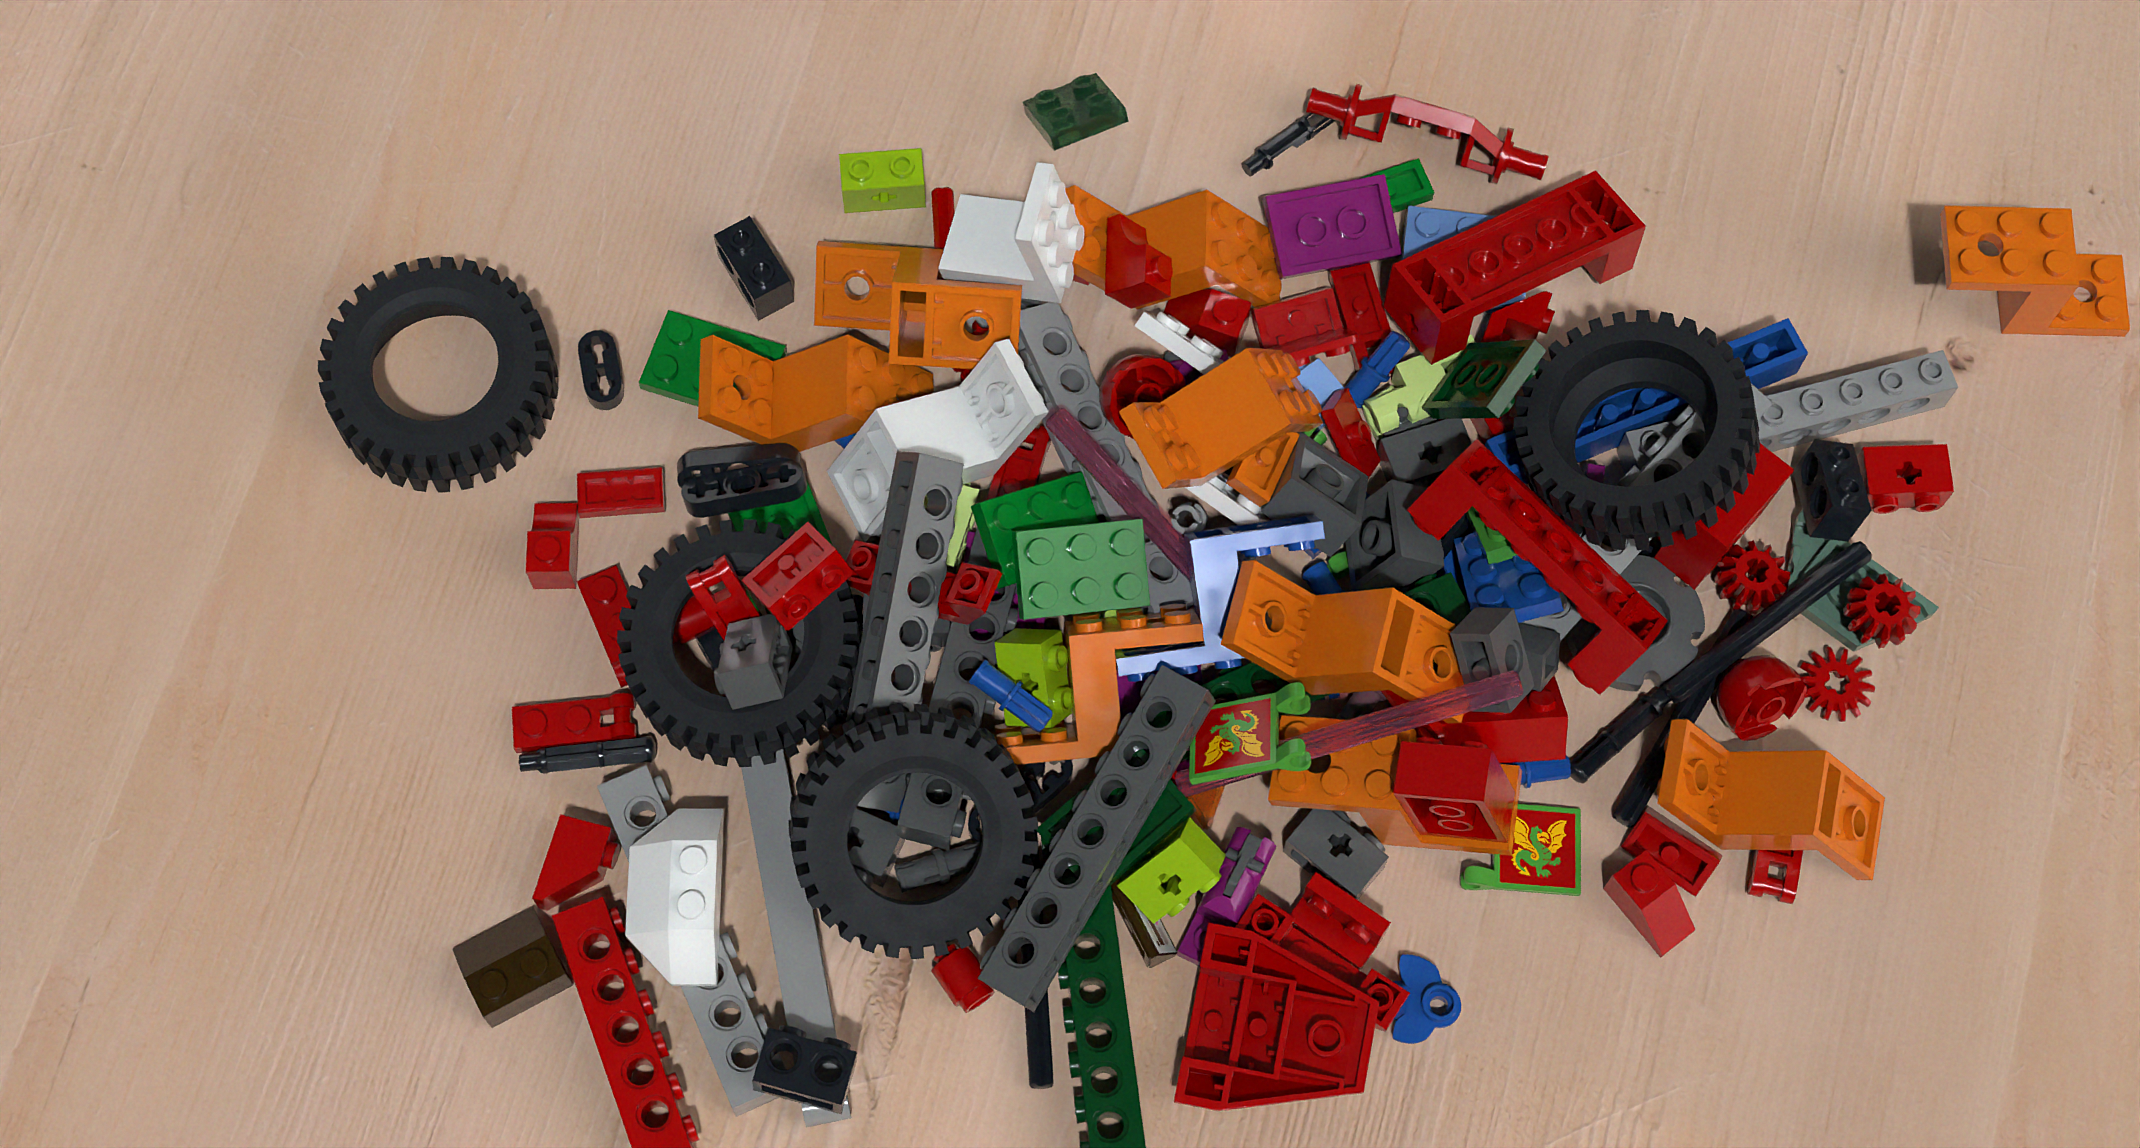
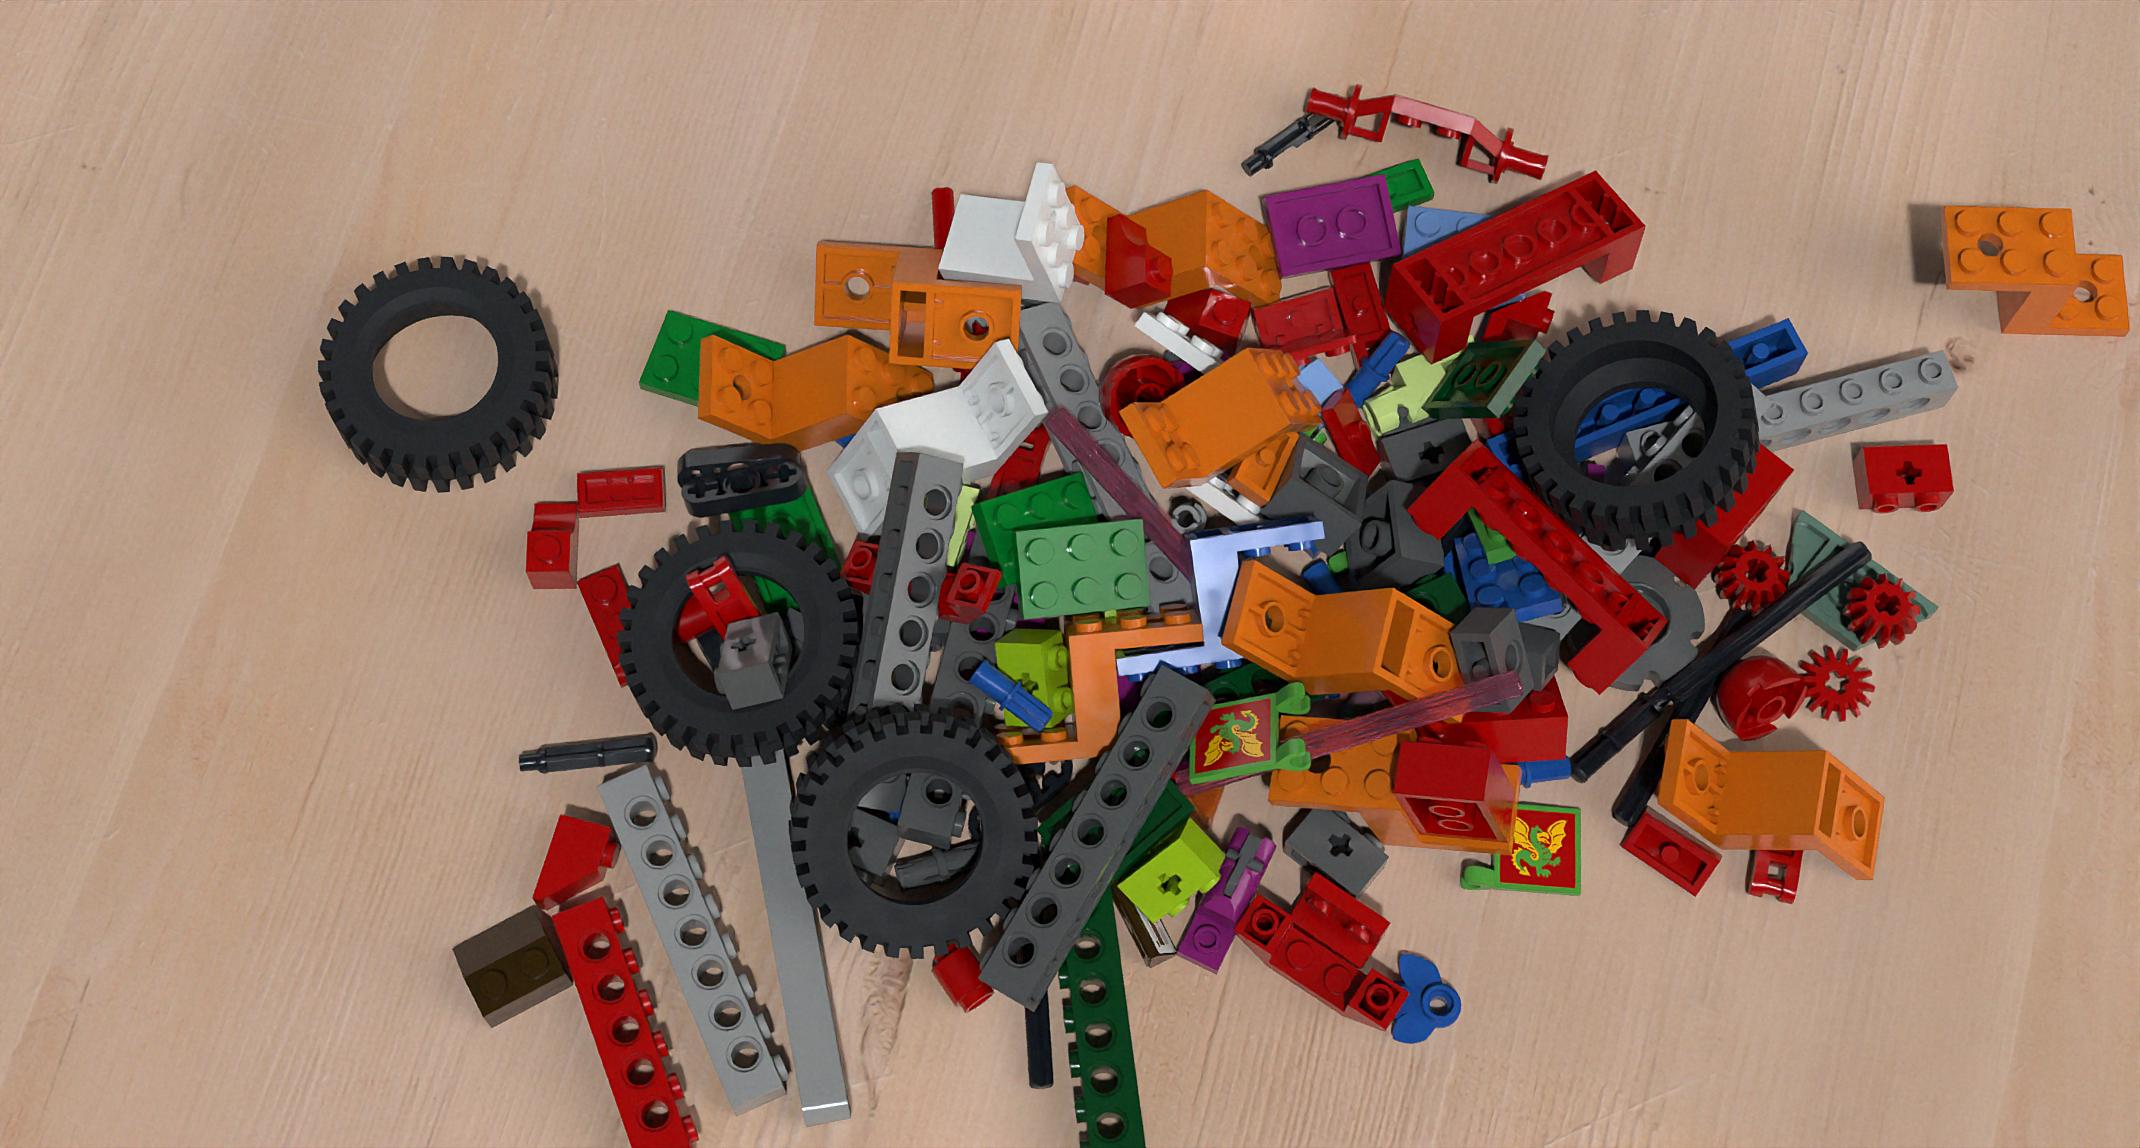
red plate [512,693,637,753] -> none
black beam [578,330,624,410] -> none
white wedge [625,808,724,986] -> none
black brick [714,216,794,321] -> none
red bracket [741,522,853,631] -> none
black brick [752,1025,857,1115] -> none
lime brick [839,148,926,213] -> none
clear green plate [1022,73,1129,151] -> none
red wedge [1174,922,1380,1112] -> none
red slope [1603,850,1696,958] -> none
black brick [1793,439,1872,542] -> none

